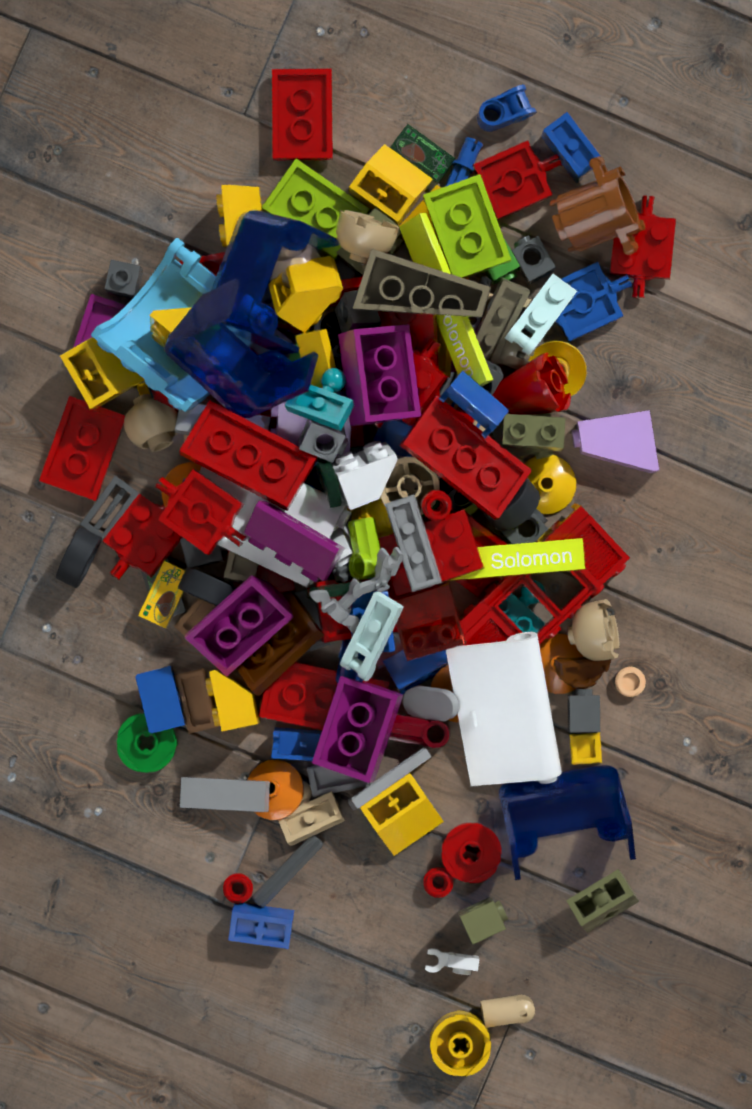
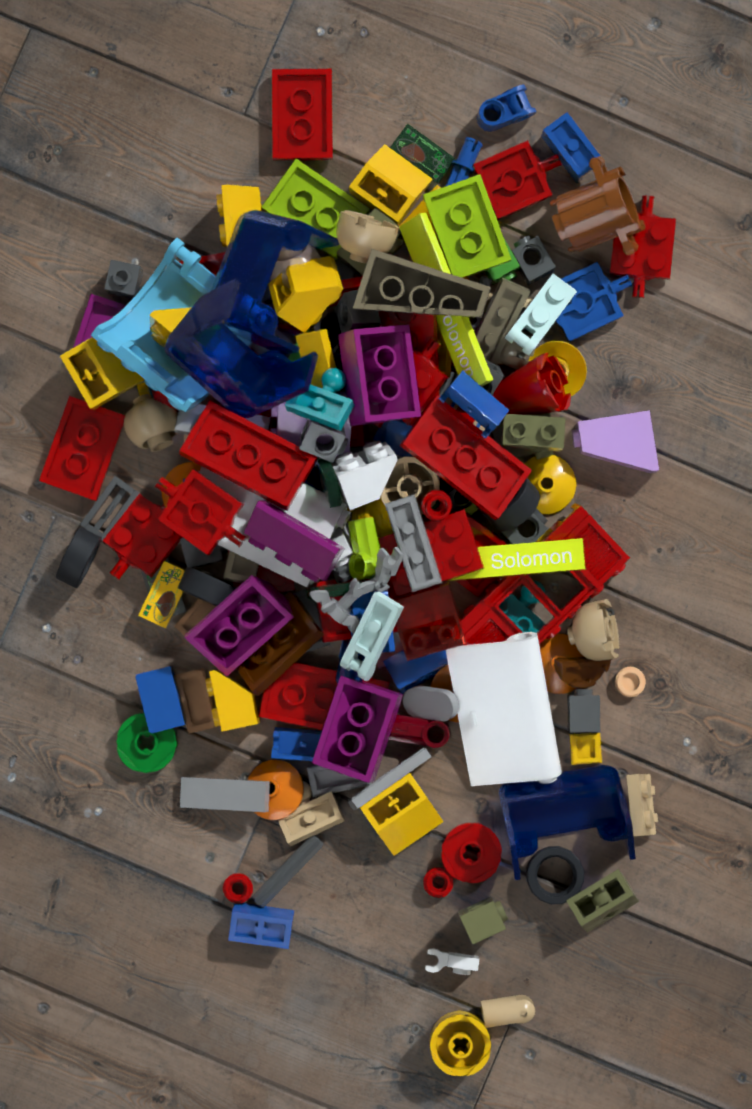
none -> black tyre [526,846,584,905]
none -> tan plate [627,774,658,837]

